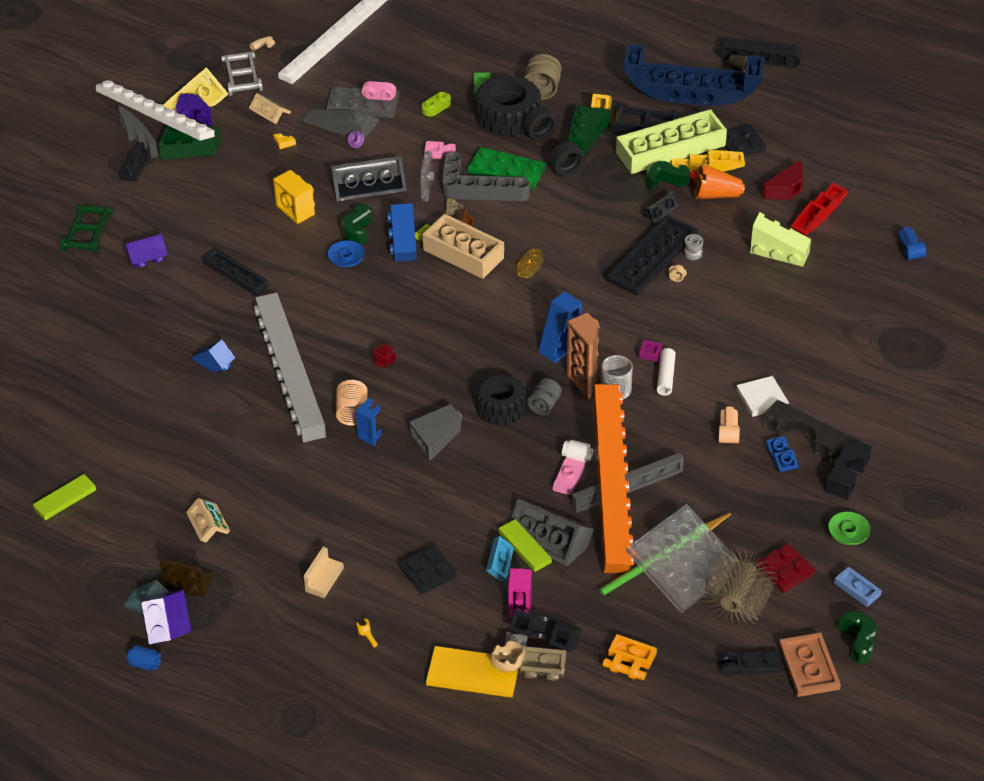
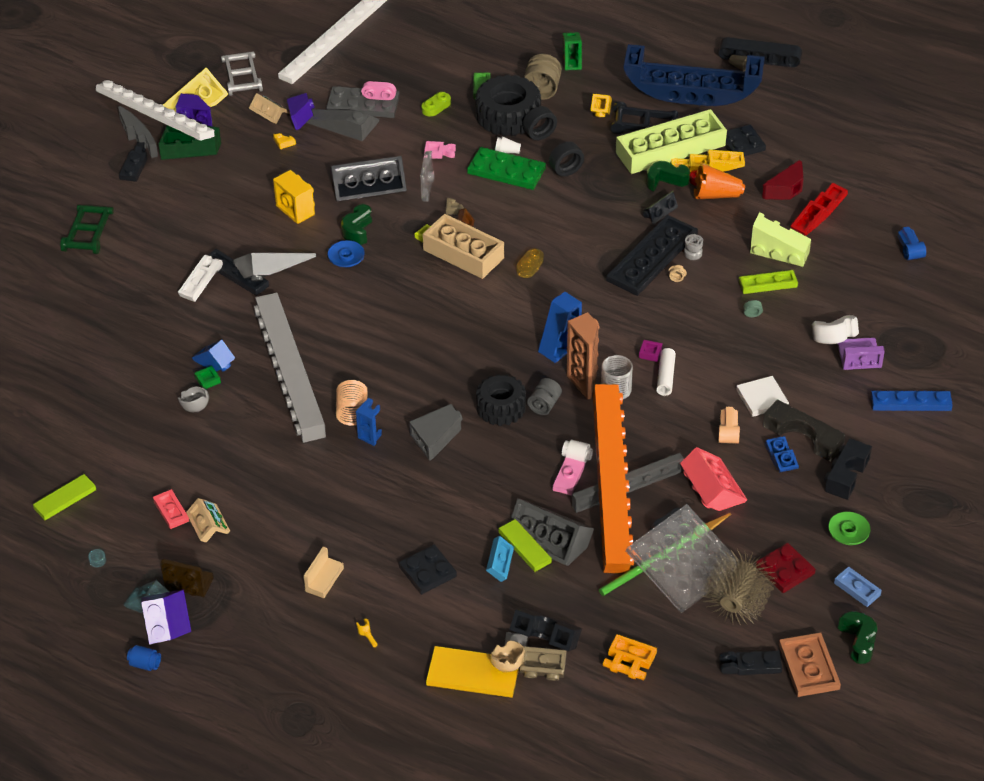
dark purple slope [123,234,168,268] -> none
tan arm [250,36,275,51] -> none
medium lavender plate [347,131,364,148] -> none
dark red gear [372,344,396,368] -> none
blue wedge [387,203,417,262] -> none
dark grey beam [443,152,530,201] -> none
dark pink brick [508,568,532,615] -> none
dark green wedge [568,106,610,157] -> none
none -> clear light blue piece [88,549,106,567]
none -> coral plate [153,489,189,529]
none -> white plate [178,255,223,302]
none -> light grey hair [178,386,209,413]
none -> green plate [194,366,221,389]
none -> wedge [233,253,316,281]
none -> dark purple slope [287,93,315,130]
none -> white cone [495,136,521,154]
none -> green torso [563,32,582,70]
none -> coral slope [680,447,747,511]
none -> lime tile [739,270,798,294]
none -> sand green tile [743,300,763,317]
none -> white animal [812,315,859,344]
none -> medium lavender bracket [837,338,885,370]
none -> blue plate [871,391,953,411]

